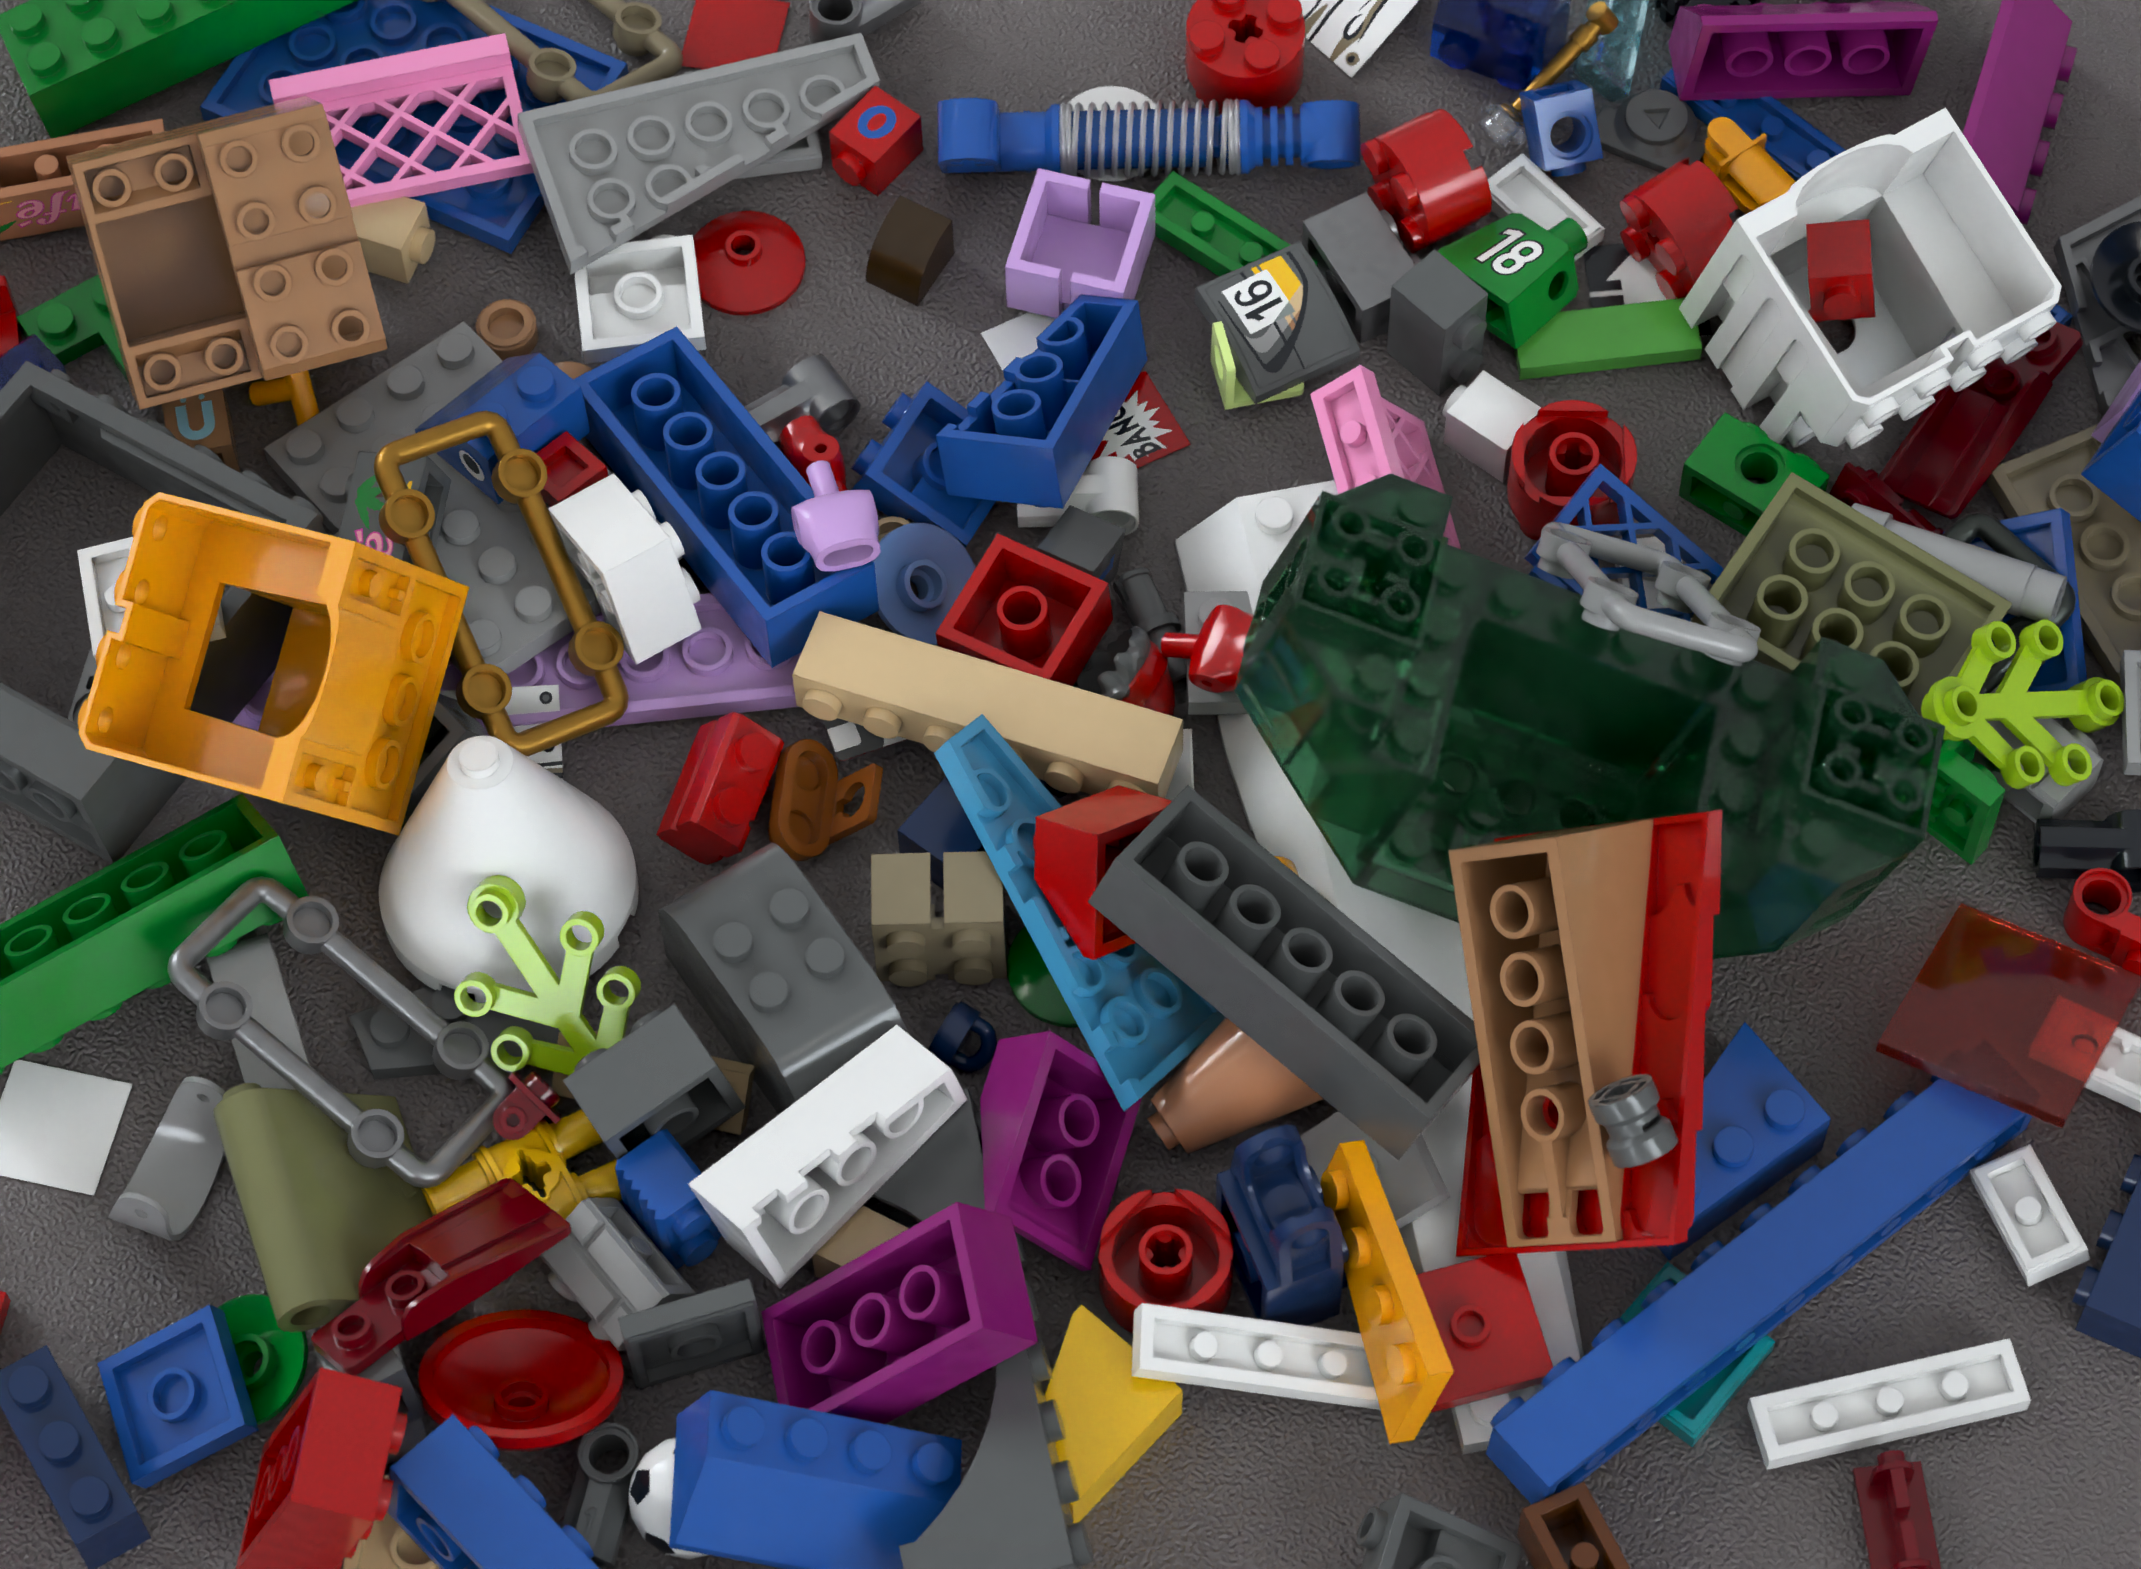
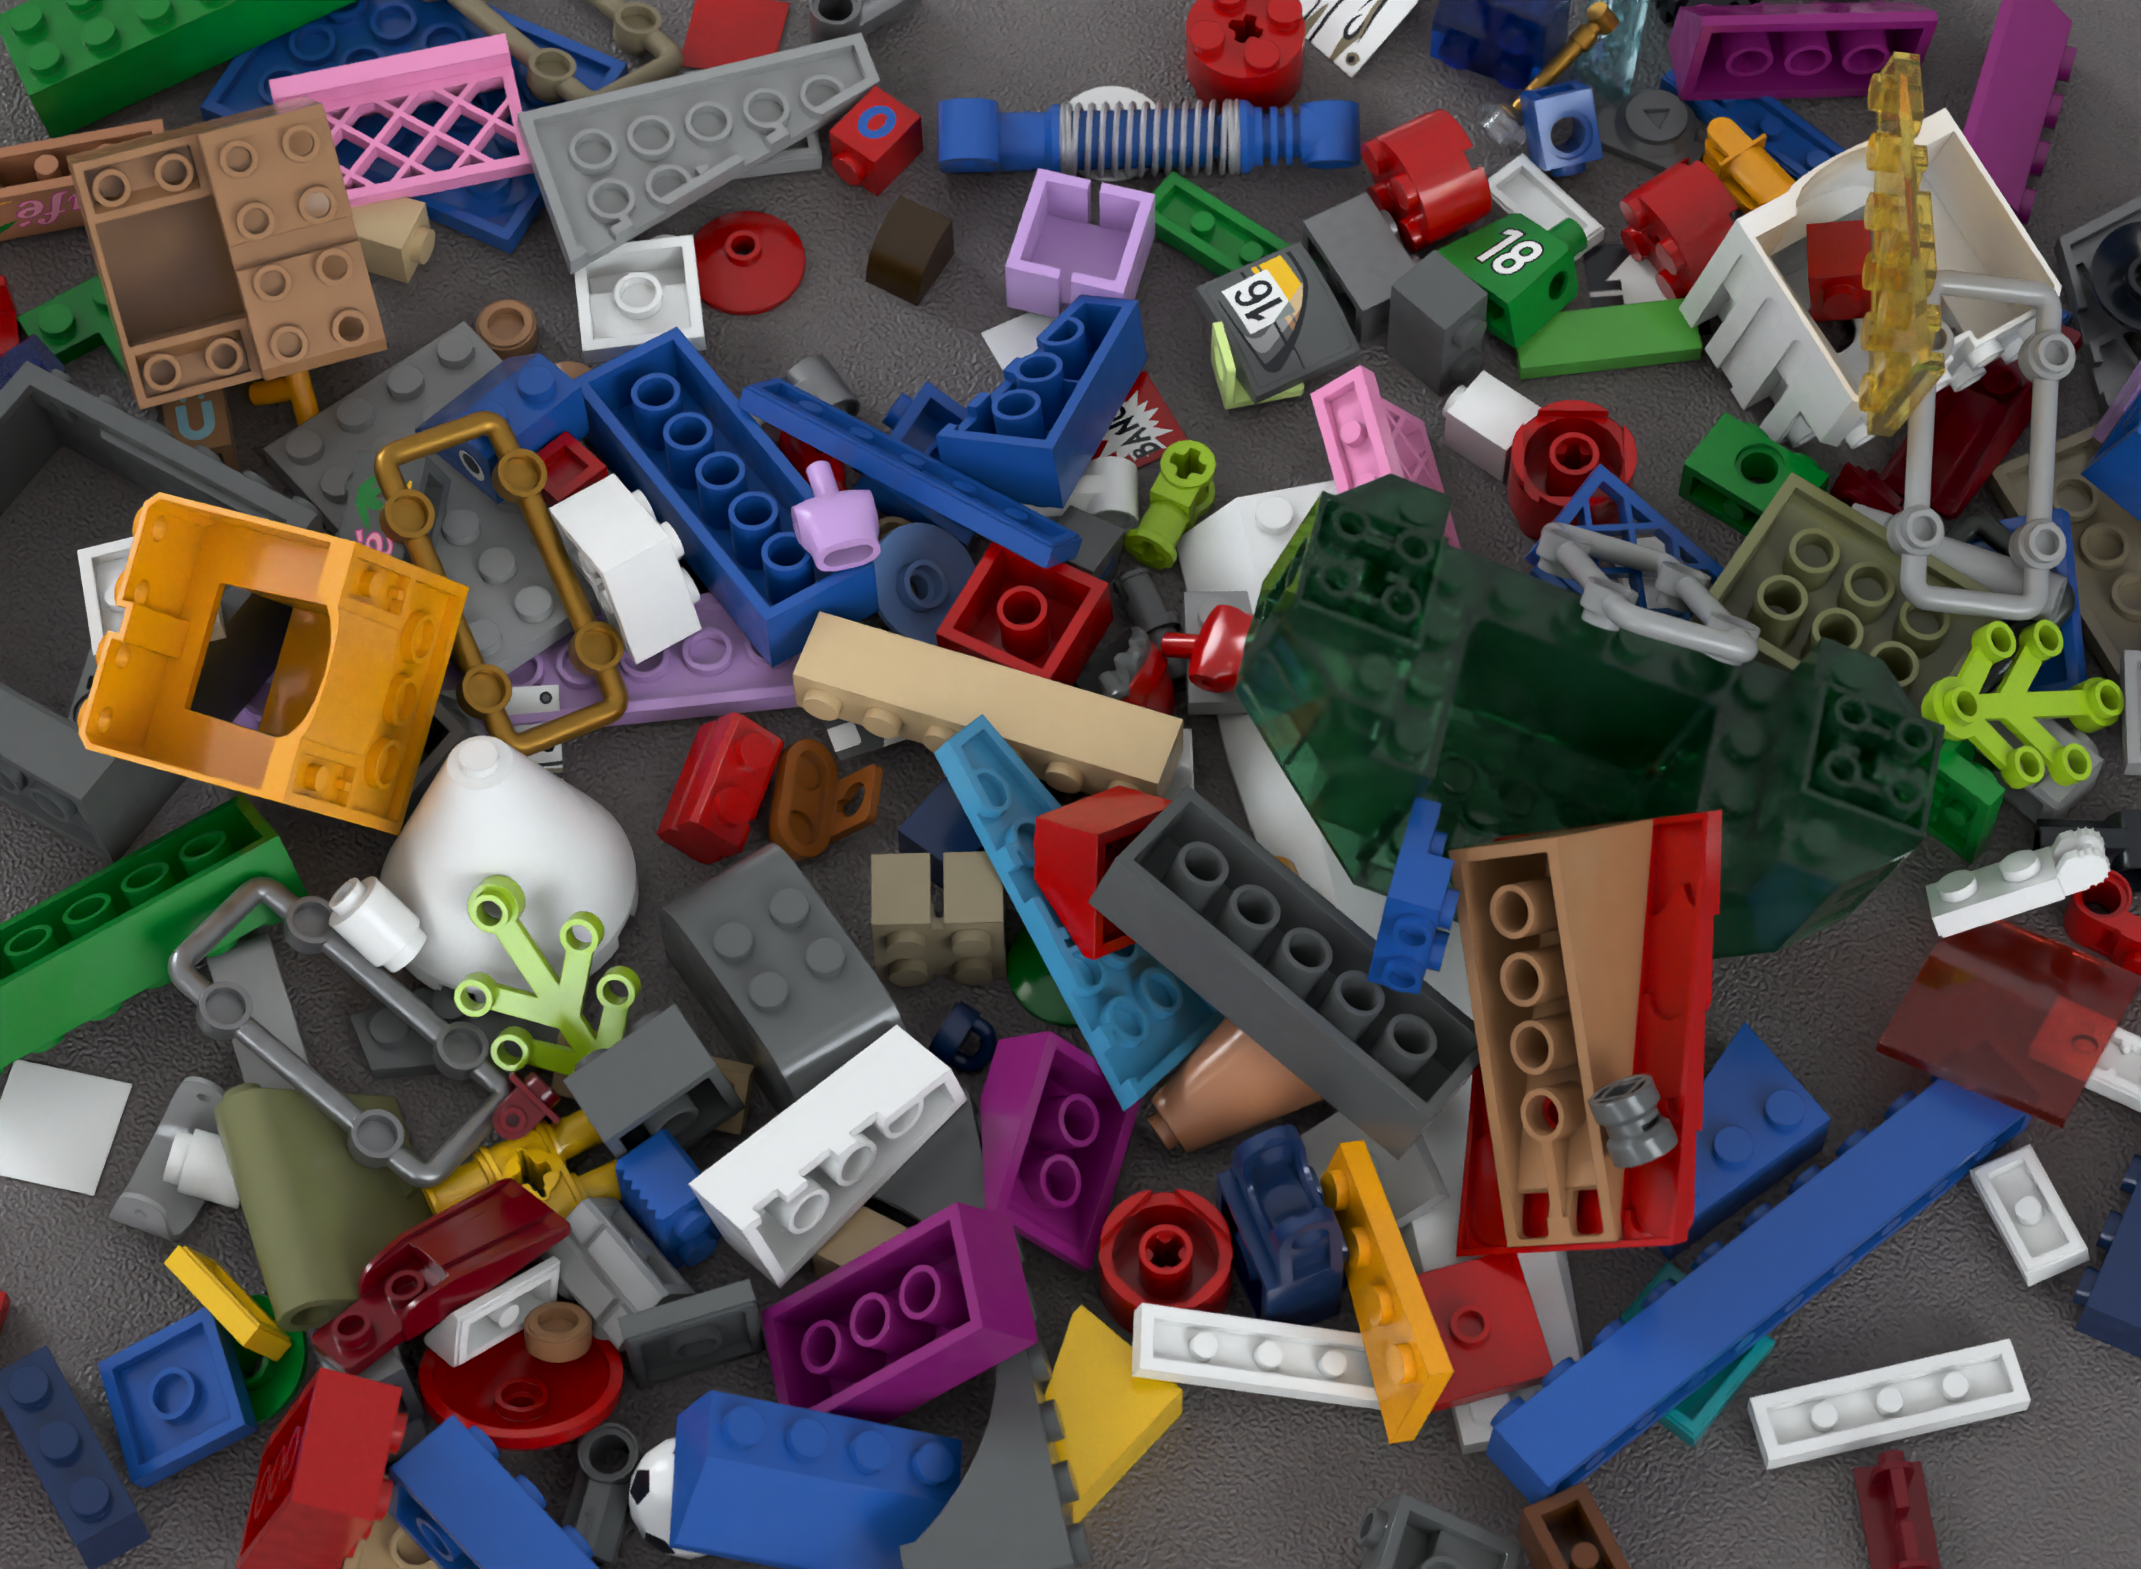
none -> white brick [162,1129,240,1209]
none -> yellow tile [164,1245,292,1362]
none -> white brick [329,876,427,973]
none -> white slope [424,1256,560,1368]
none -> medium nougat tile [524,1301,592,1363]
none -> blue tile [737,377,1083,569]
none -> lime connector [1123,440,1216,570]
none -> blue plate [1367,797,1461,995]
none -> clear yellow wing [1858,51,1946,437]
none -> light grey bar [1886,270,2076,621]
none -> white hinge [1925,826,2111,938]

